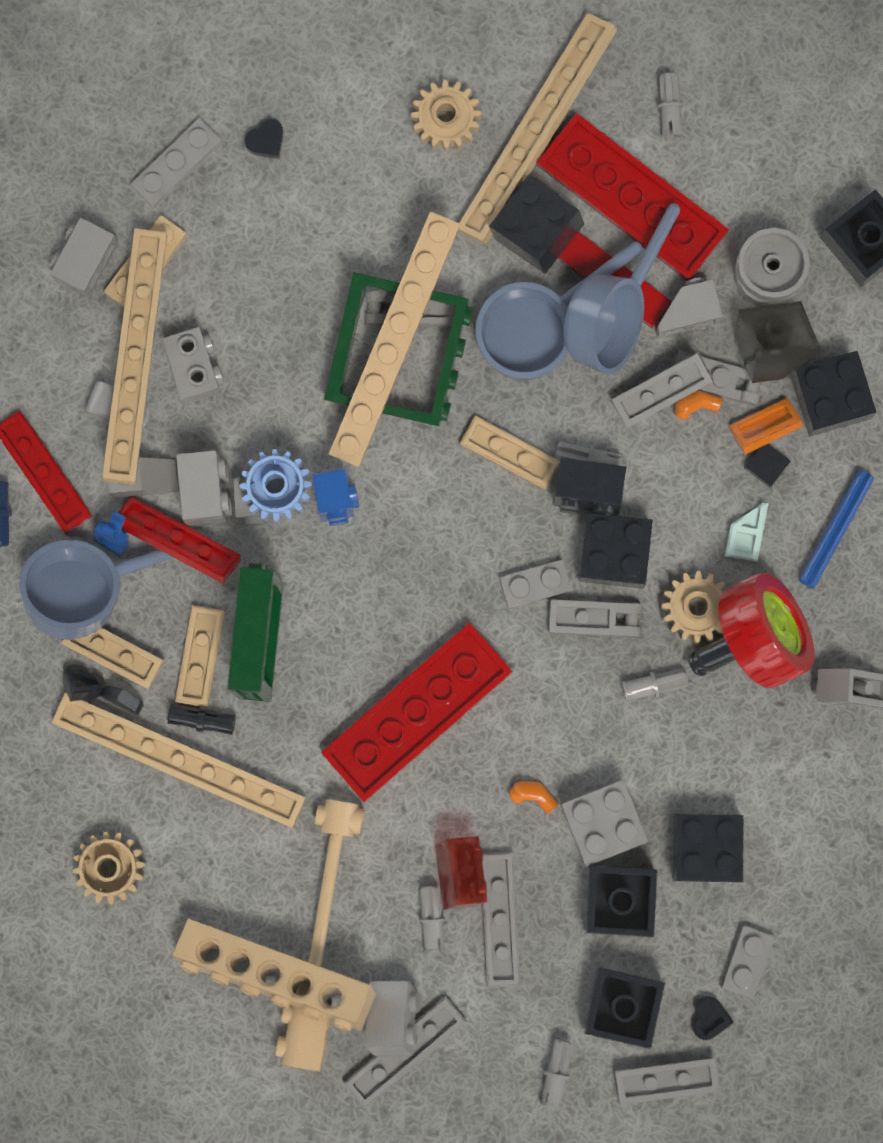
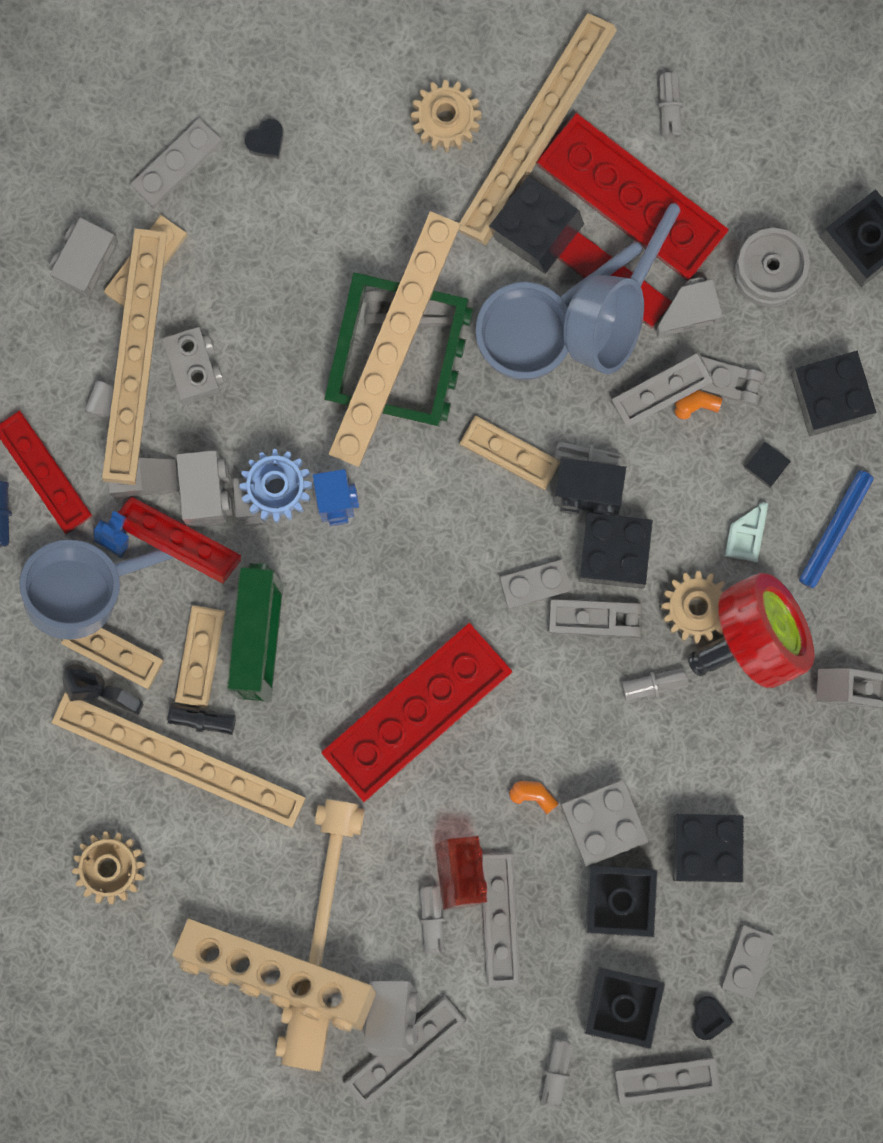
orange tile [729,398,803,455] -> none
clear smoke slope [734,301,820,383] -> none

